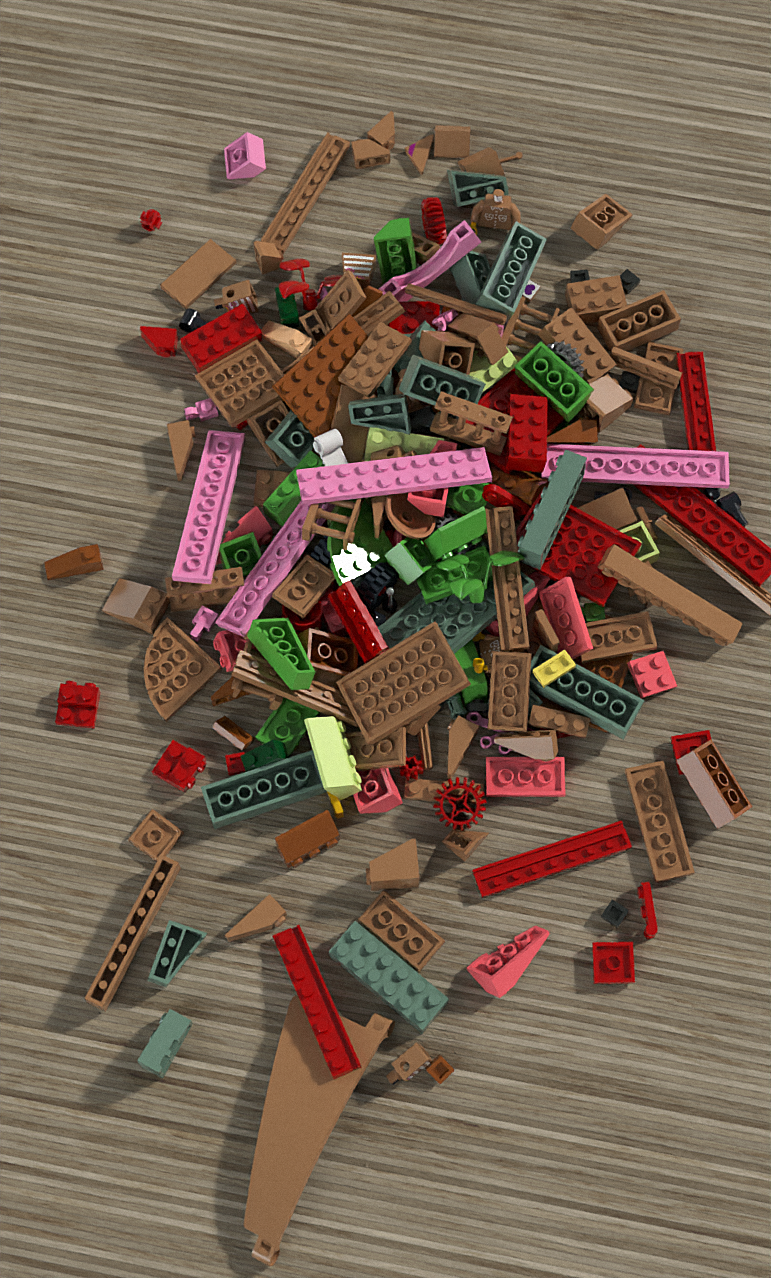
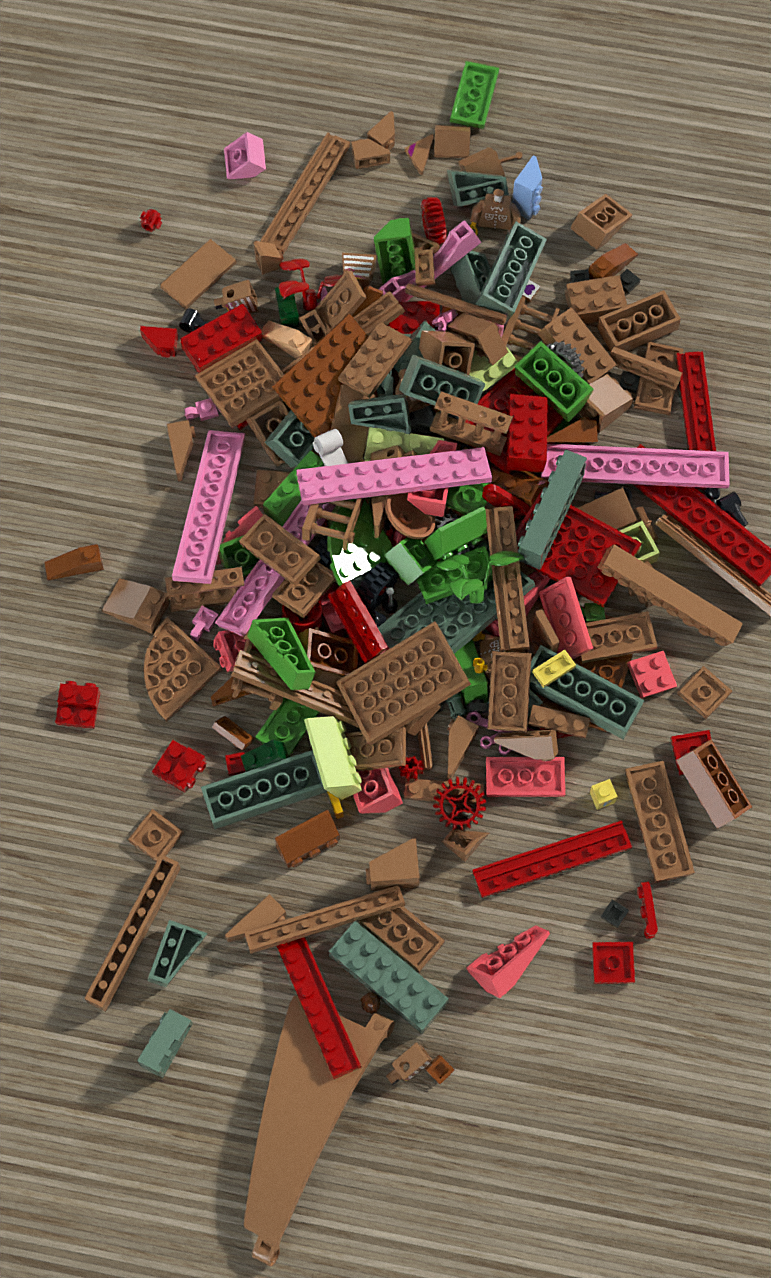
none -> medium nougat plate [239,514,321,586]
none -> medium nougat plate [244,885,405,954]
none -> reddish brown plate [360,992,381,1014]
none -> medium nougat plate [415,249,435,286]
none -> bright green plate [450,61,499,129]
none -> light blue slope [512,155,543,220]
none -> dark orange slope [589,243,638,280]
none -> light yellow brick [590,779,618,810]
none -> medium nougat tile [677,666,732,719]

